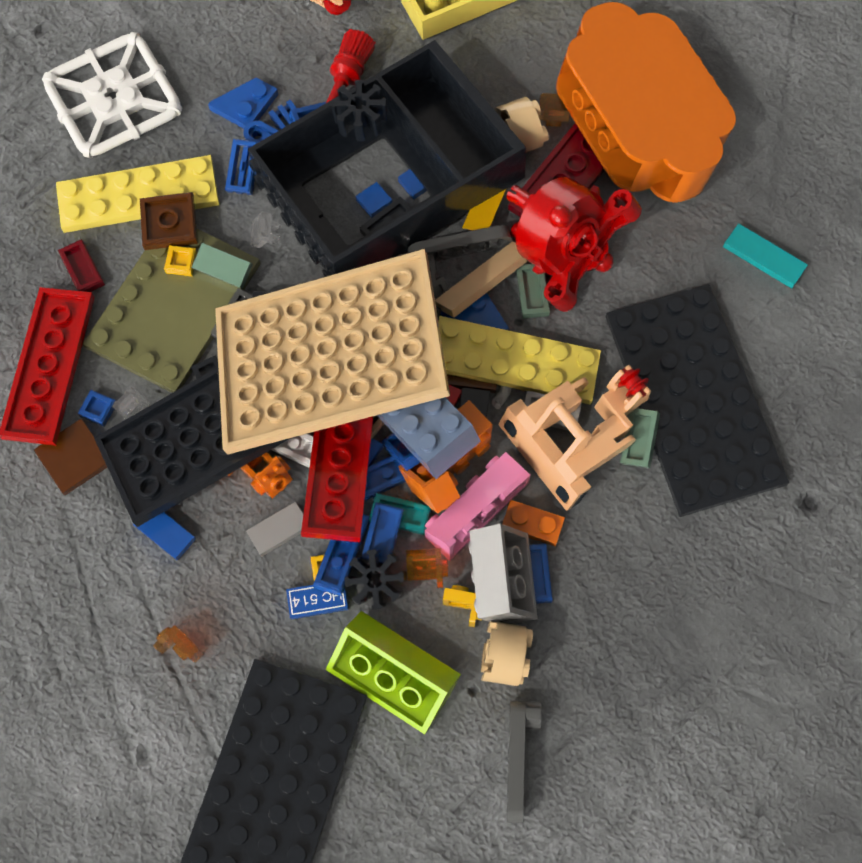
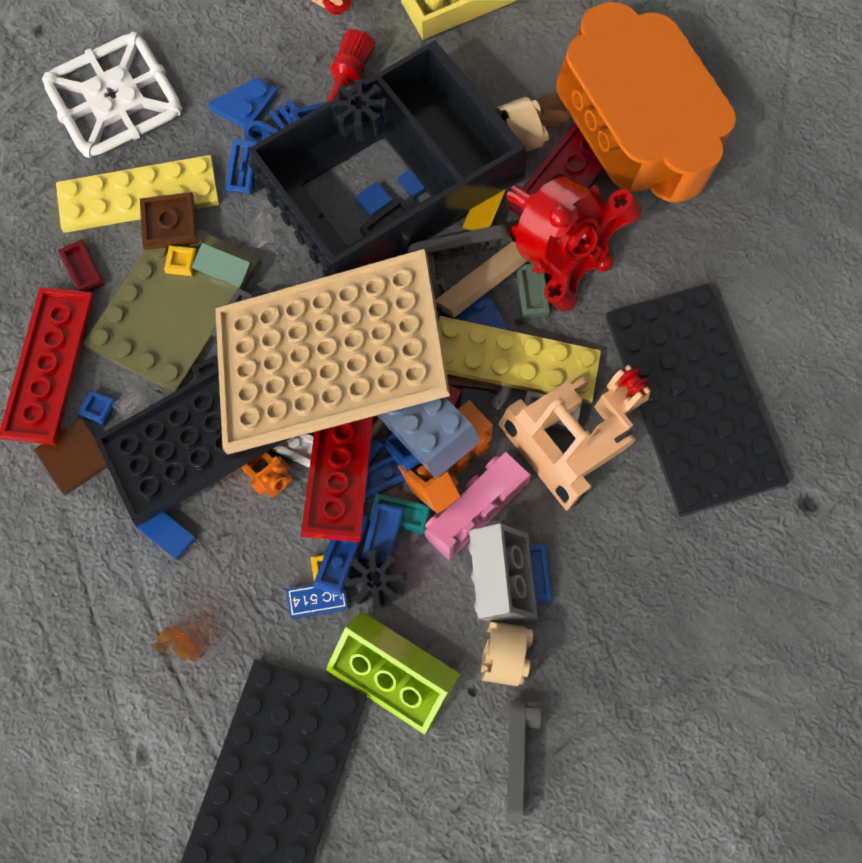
light grey tile [246,502,303,557] -> none
clear orange bracket [406,548,448,588] -> none
yellow bracket [443,585,482,628] -> none
orange plate [502,499,565,547] -> none
sand green tile [620,408,660,468] -> none
teal tile [723,223,808,289] -> none

